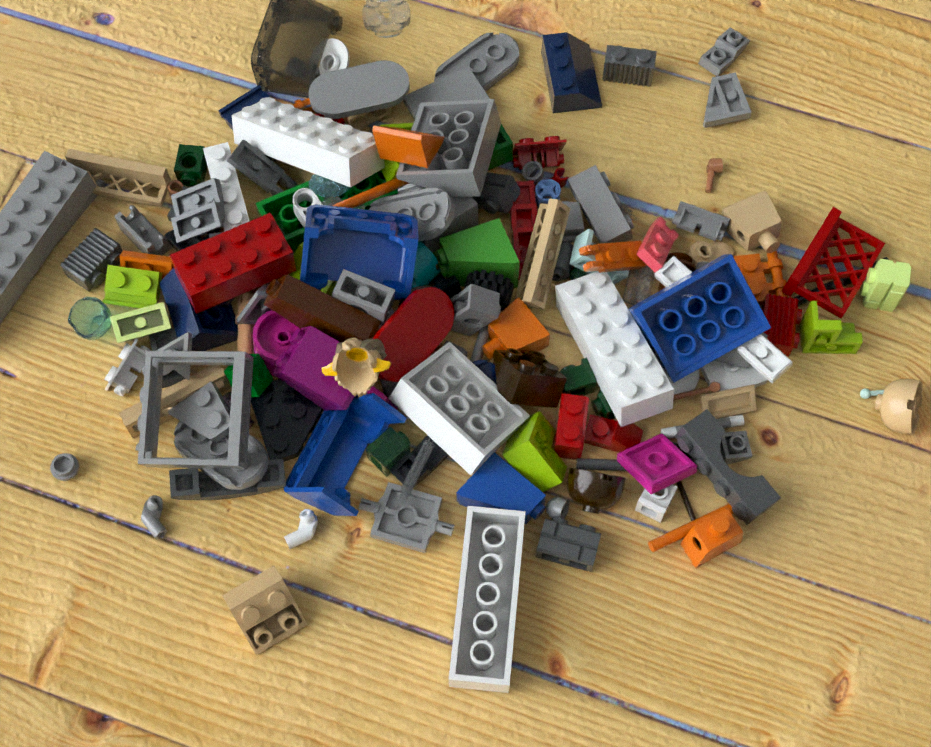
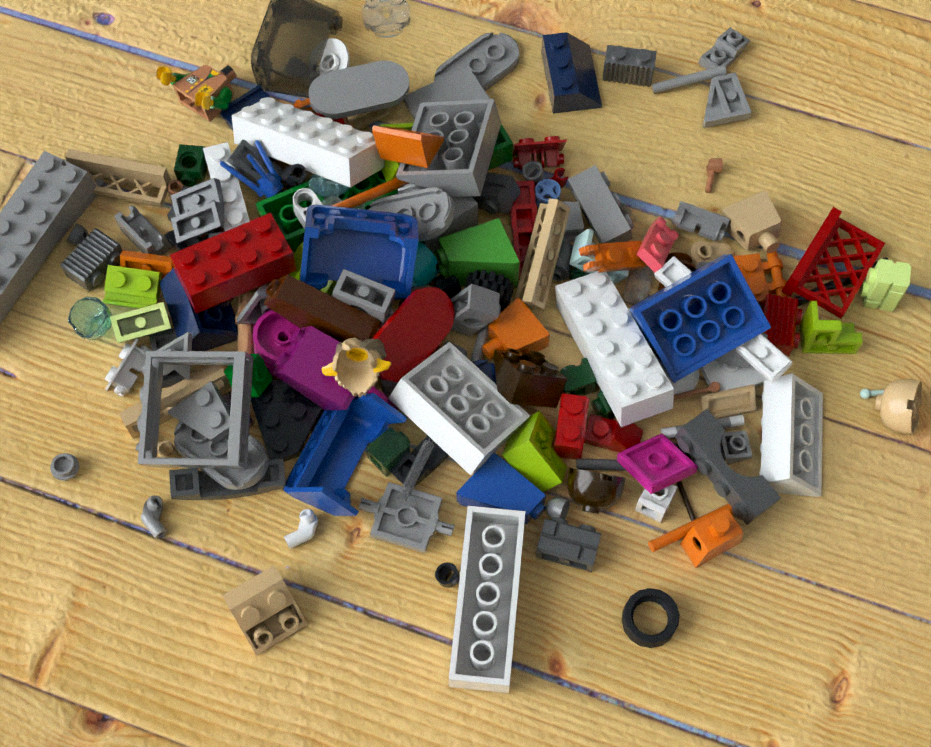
none -> dark grey hinge [66,223,89,246]
none -> torso [156,65,237,122]
none -> tan hand [157,440,178,458]
none -> blue plant [220,140,284,198]
none -> black pin [282,164,307,187]
none -> black hinge [435,562,460,588]
none -> black tyre [622,588,680,648]
none -> light grey bar [652,65,727,94]
none -> white slope [759,373,823,497]

